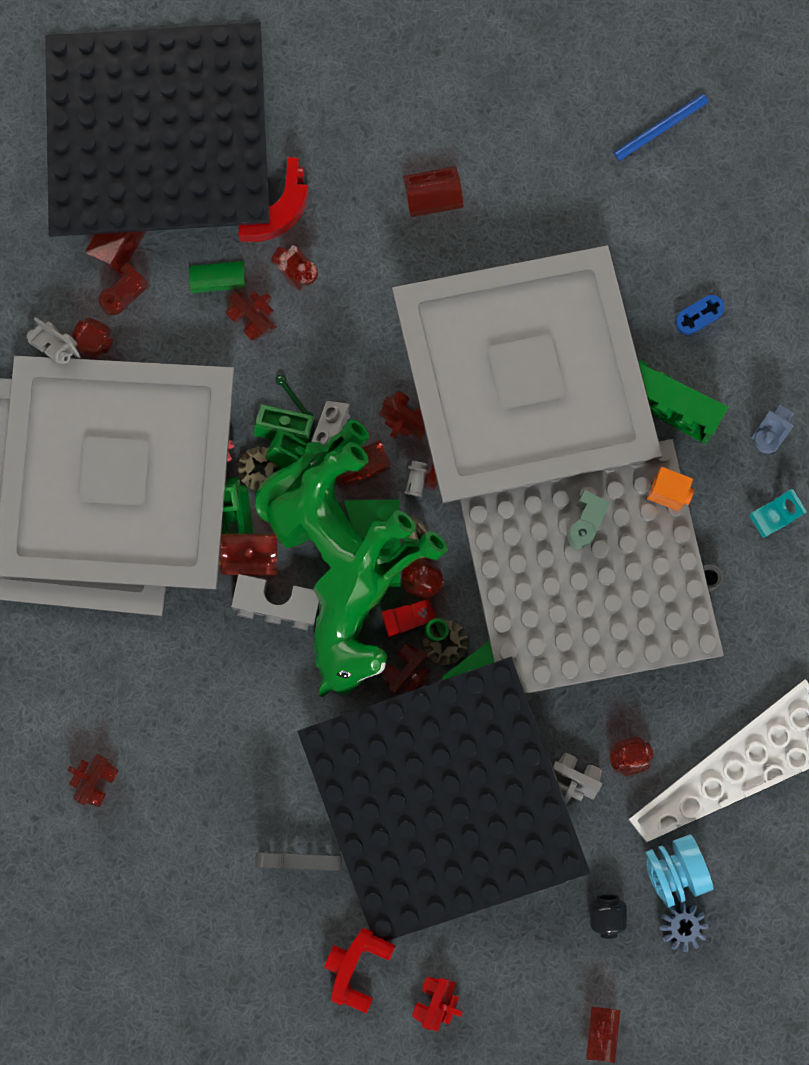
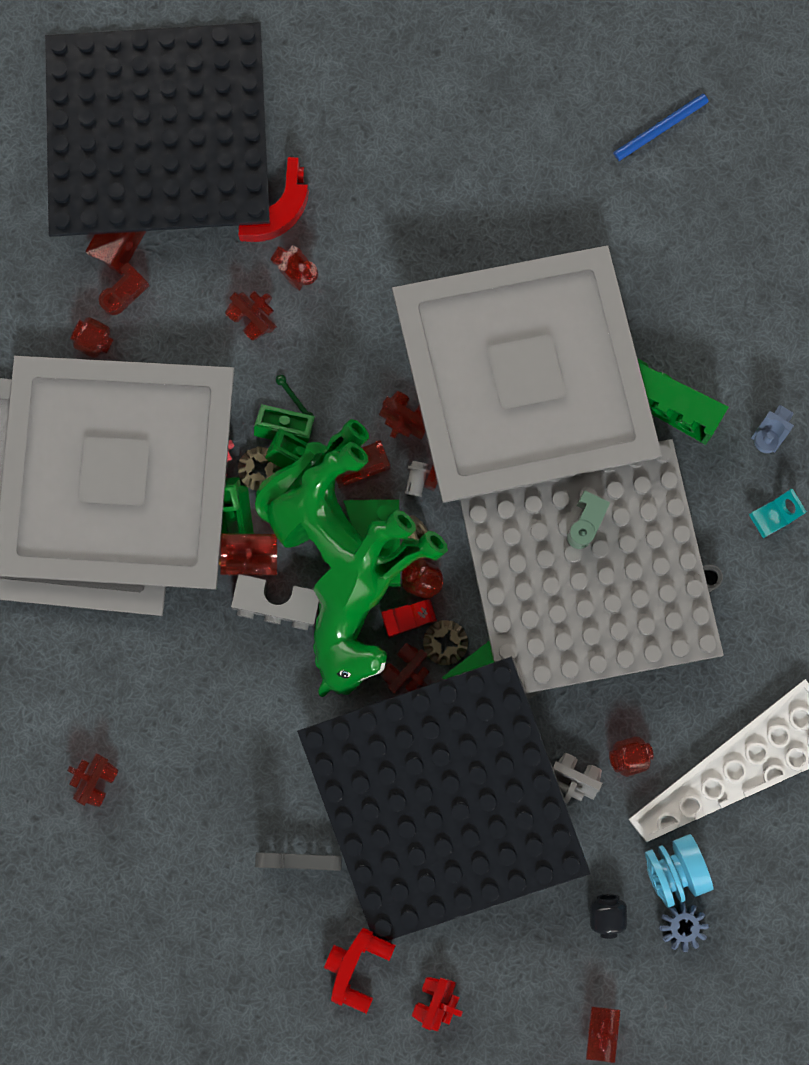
light grey hinge [27,317,81,364] -> none
green slope [189,261,246,293] -> none
light grey hinge [312,401,350,446] -> none
clear red panel [403,166,464,217] -> none
green hinge [425,618,449,642] -> none
orange brick [647,467,694,511] -> none
blue beam [675,295,725,335] -> none

